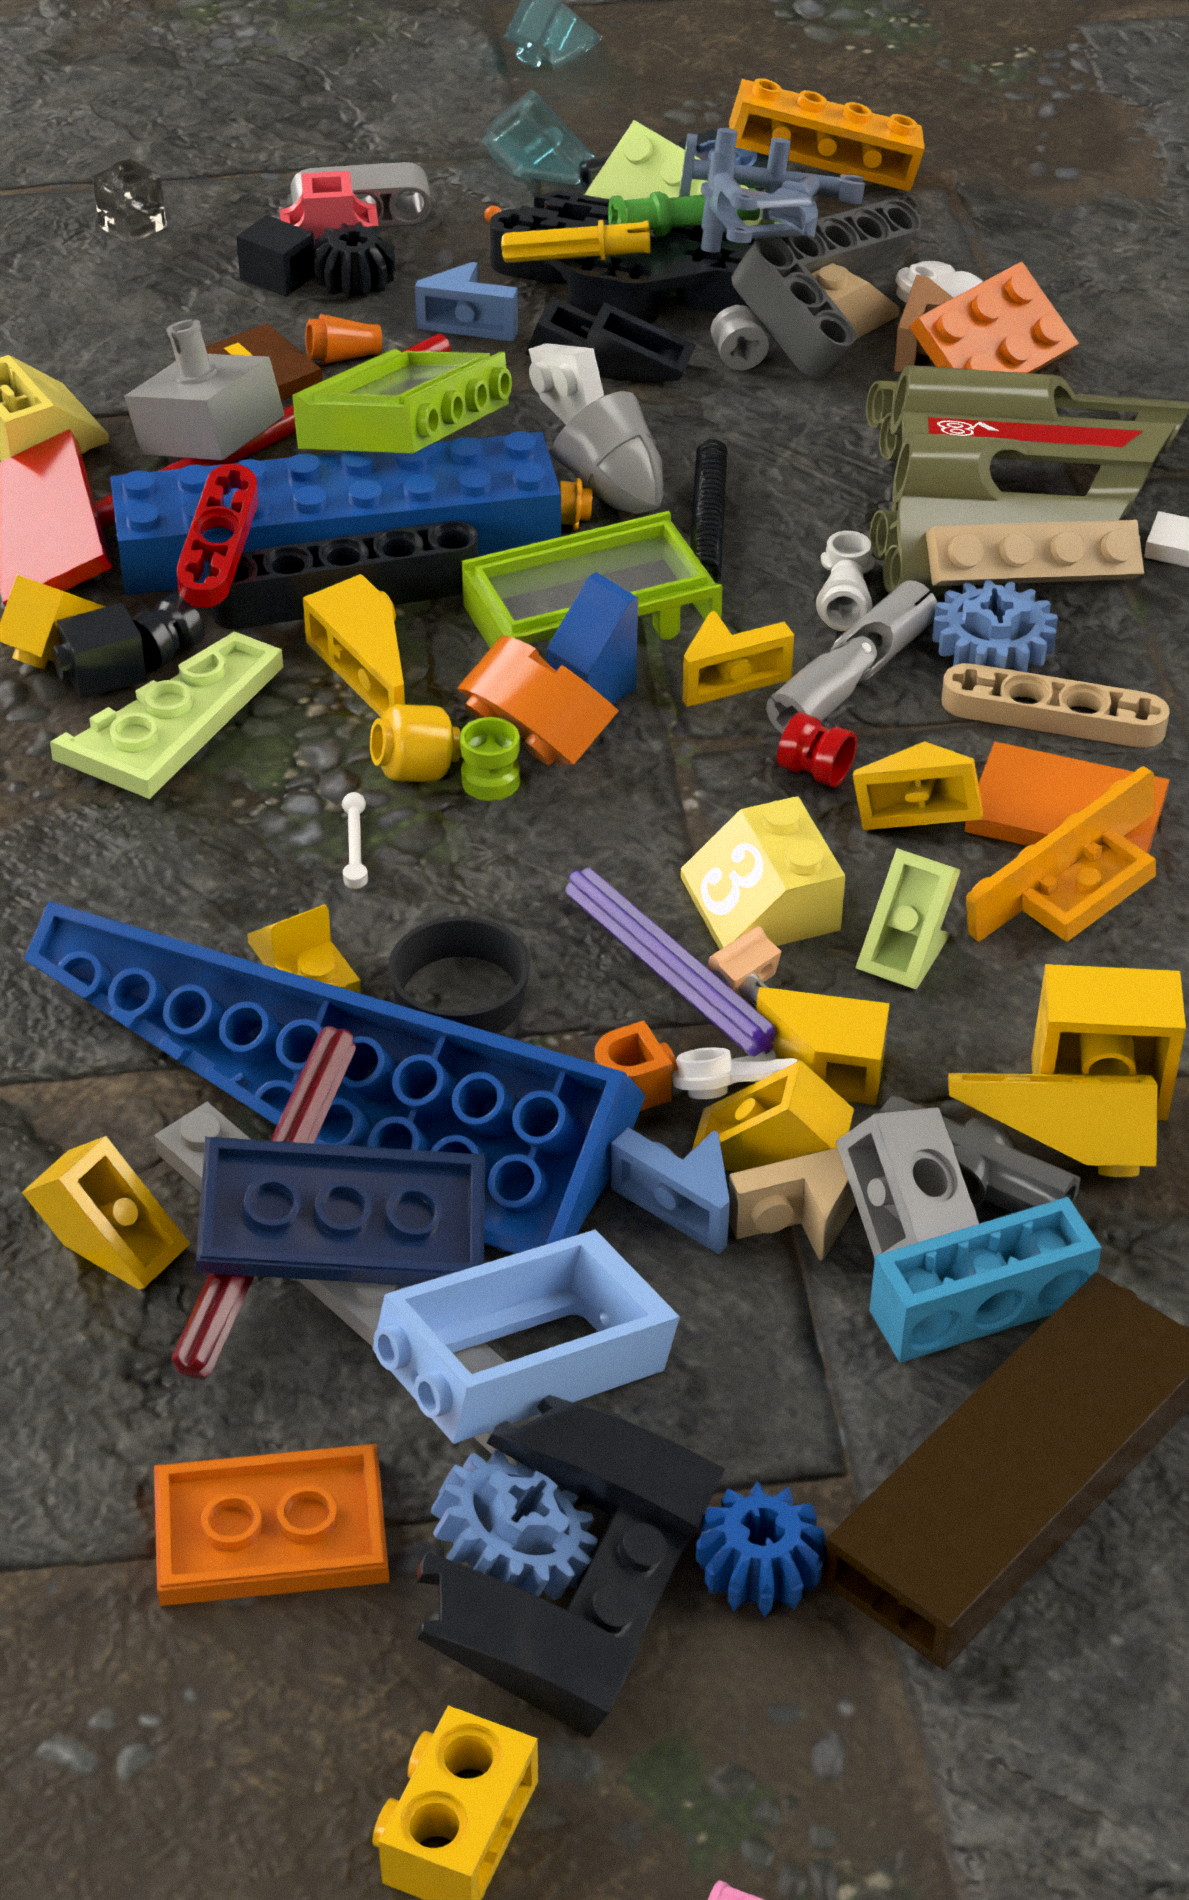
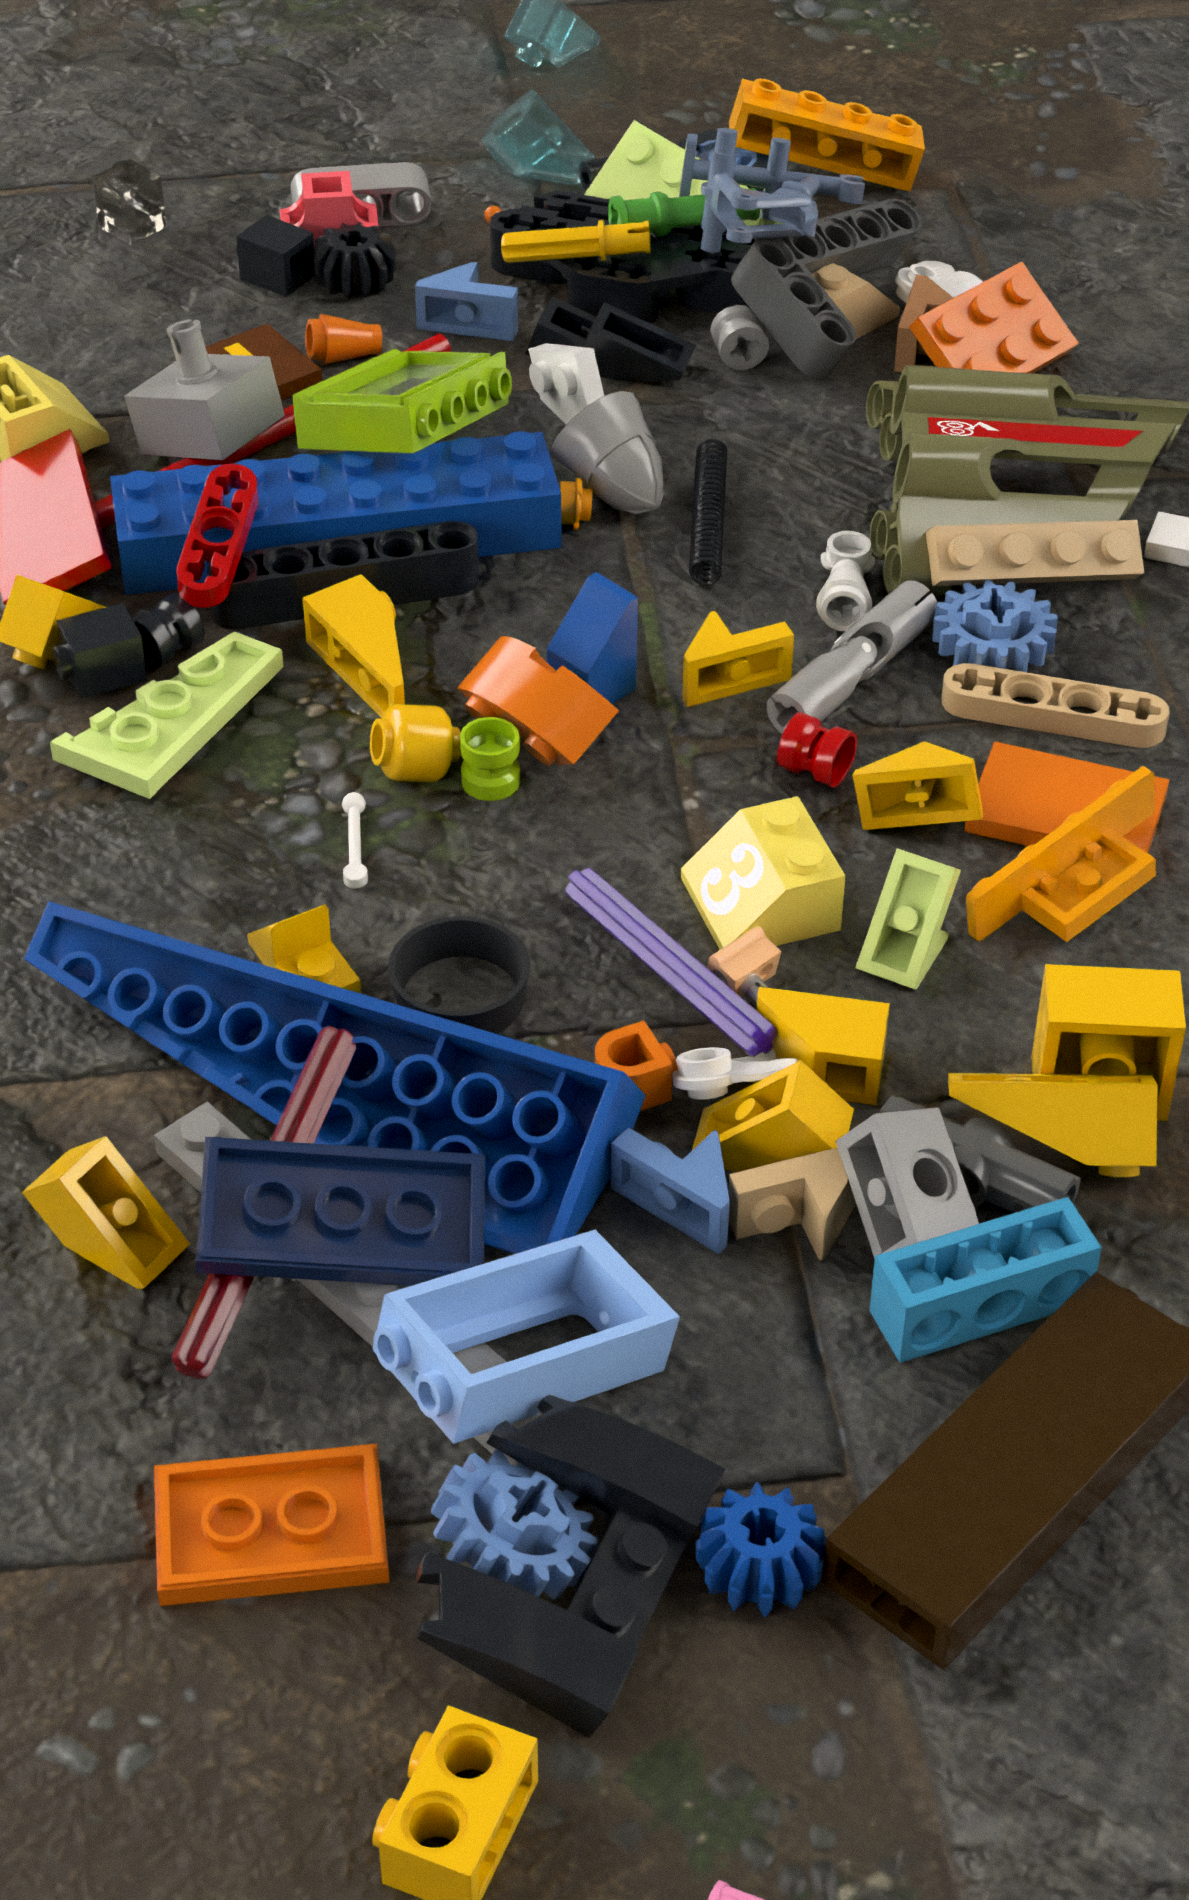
lime window [462,511,723,648] -> none

